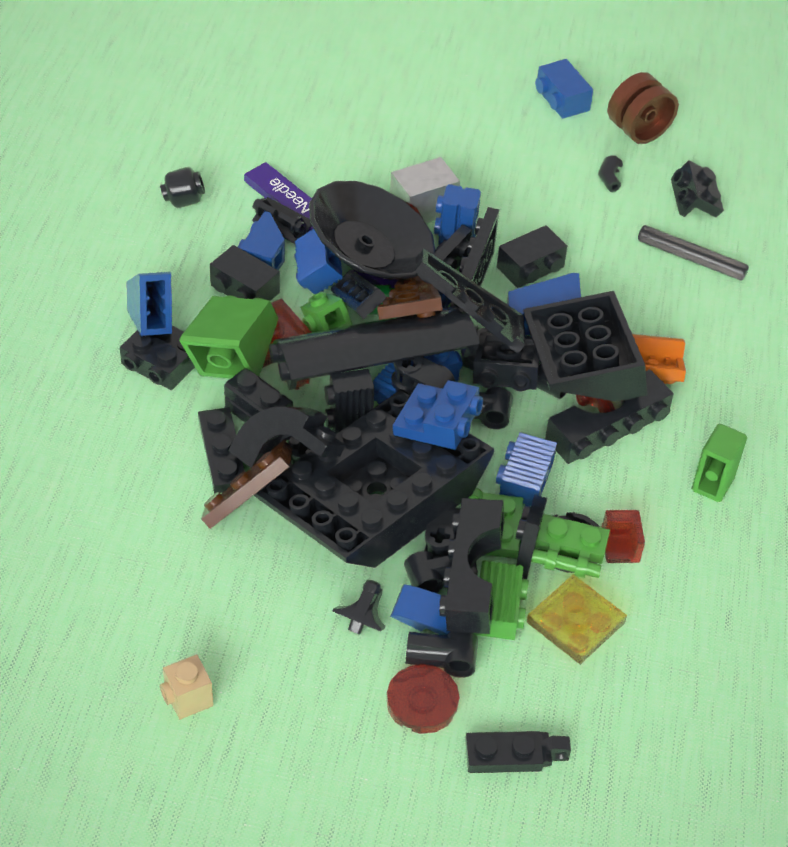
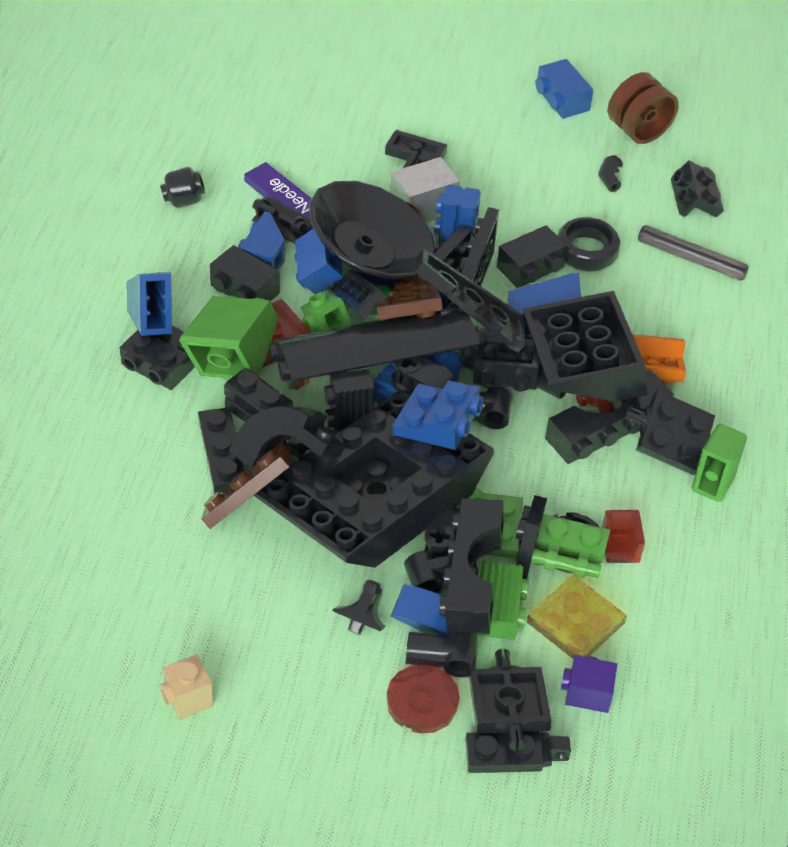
brick [496,432,557,506] -> none
none -> black plate [385,130,447,169]
none -> black plate [469,649,552,751]
none -> black wheel [557,217,620,272]
none -> dark purple brick [561,655,618,713]
none -> black plate [623,390,715,475]

